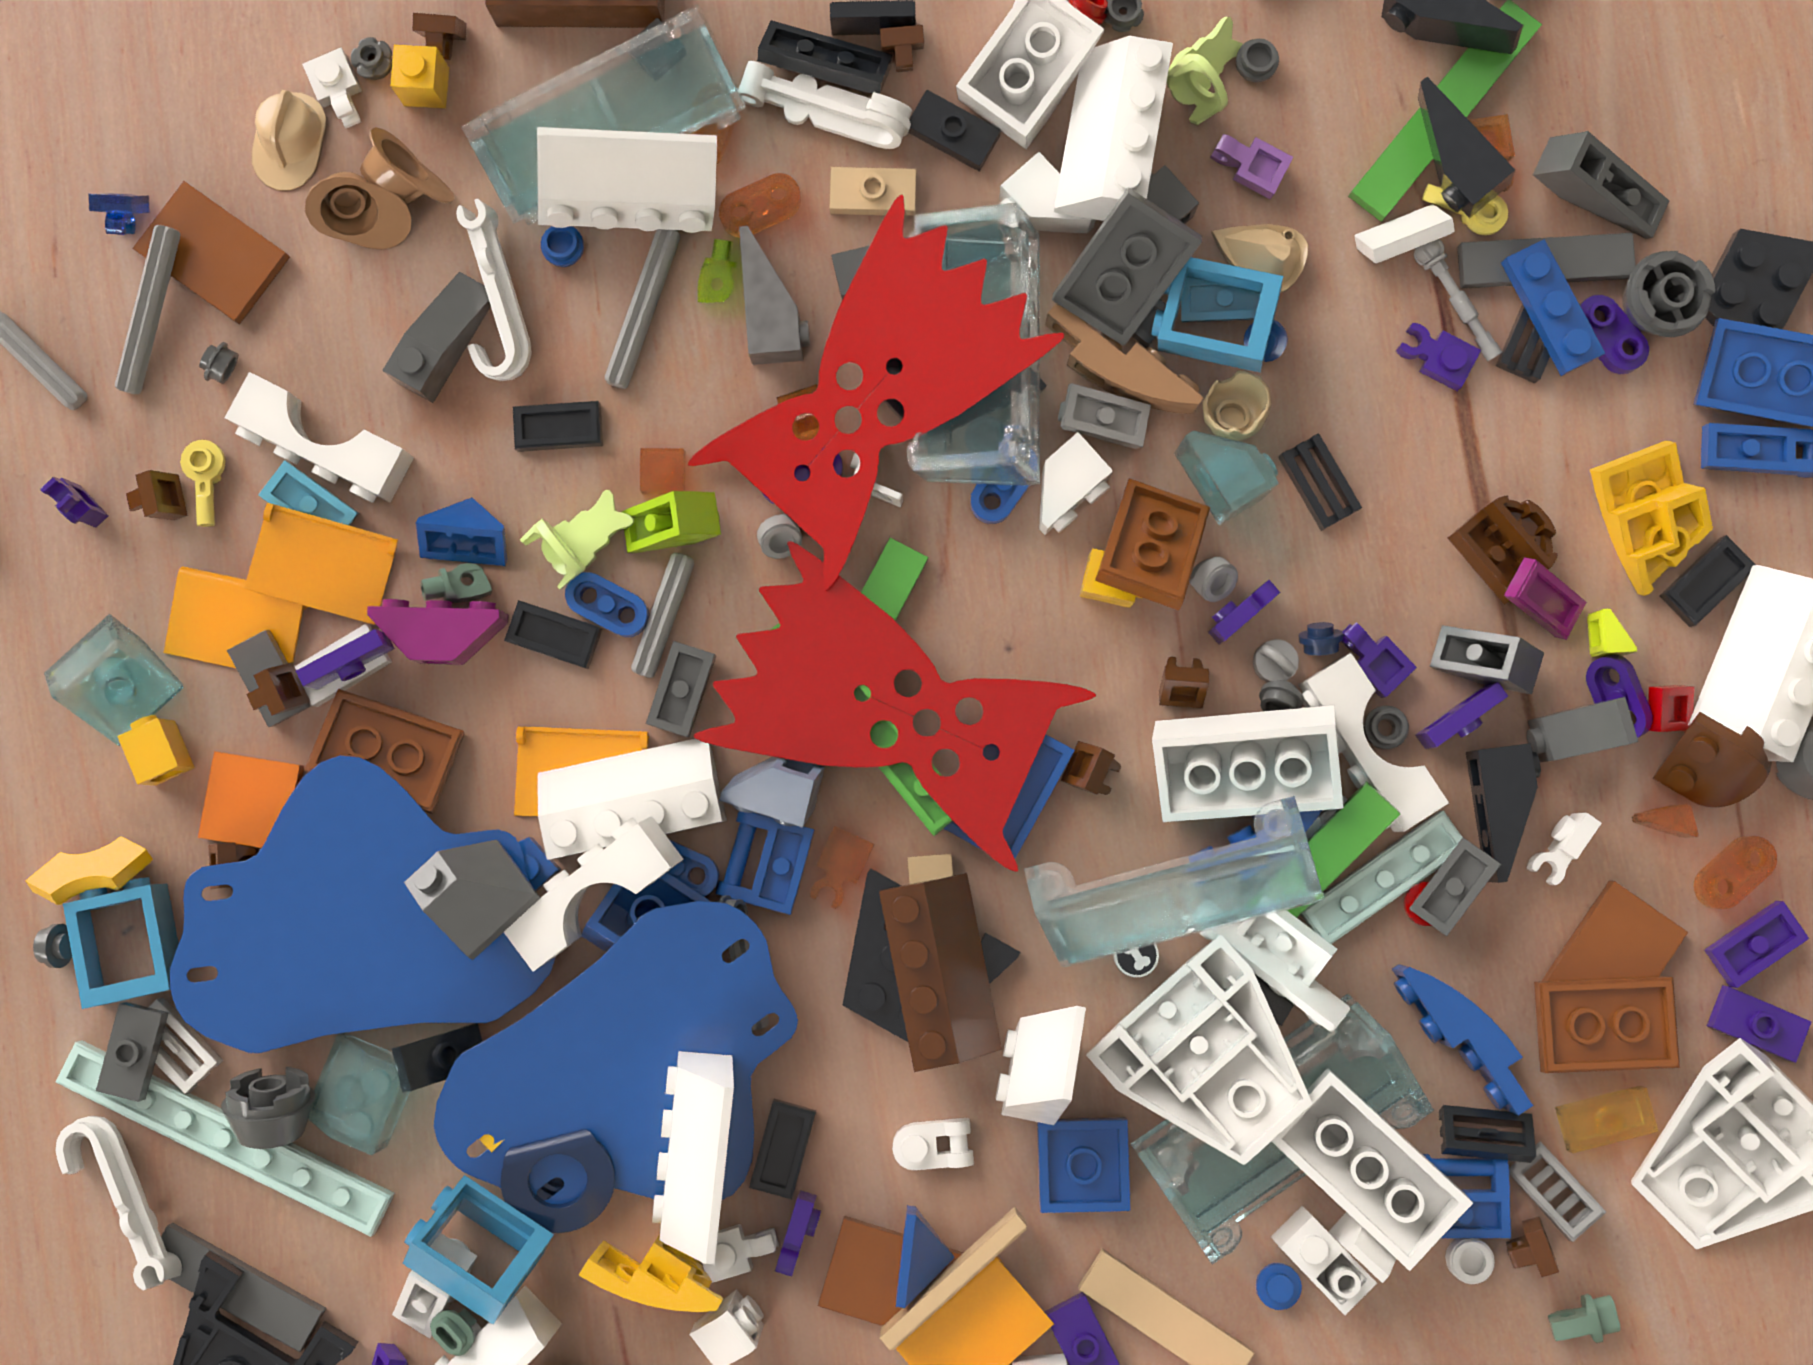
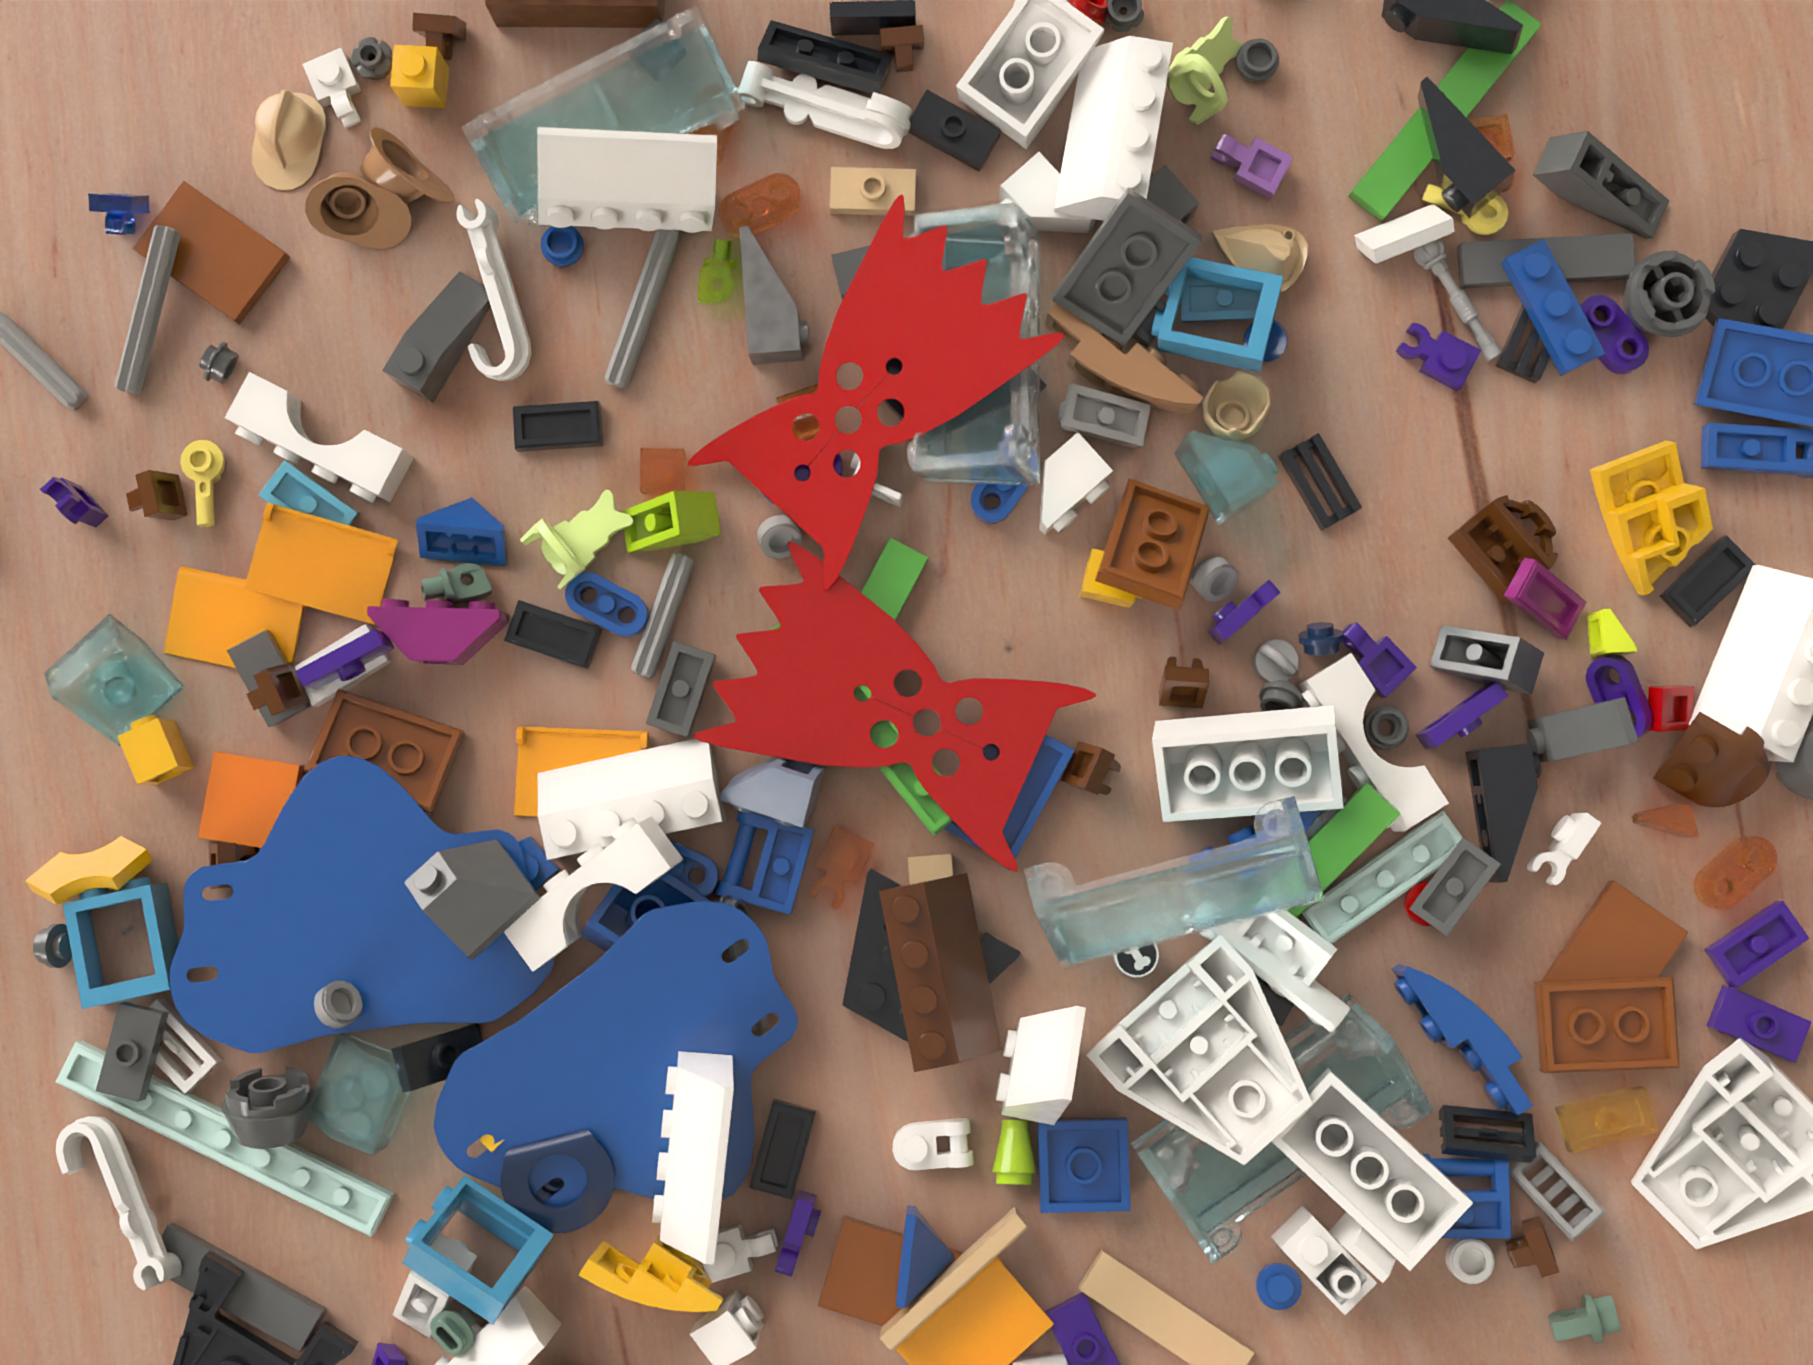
none -> light grey tile [314,981,363,1028]
none -> lime cone [992,1120,1037,1185]

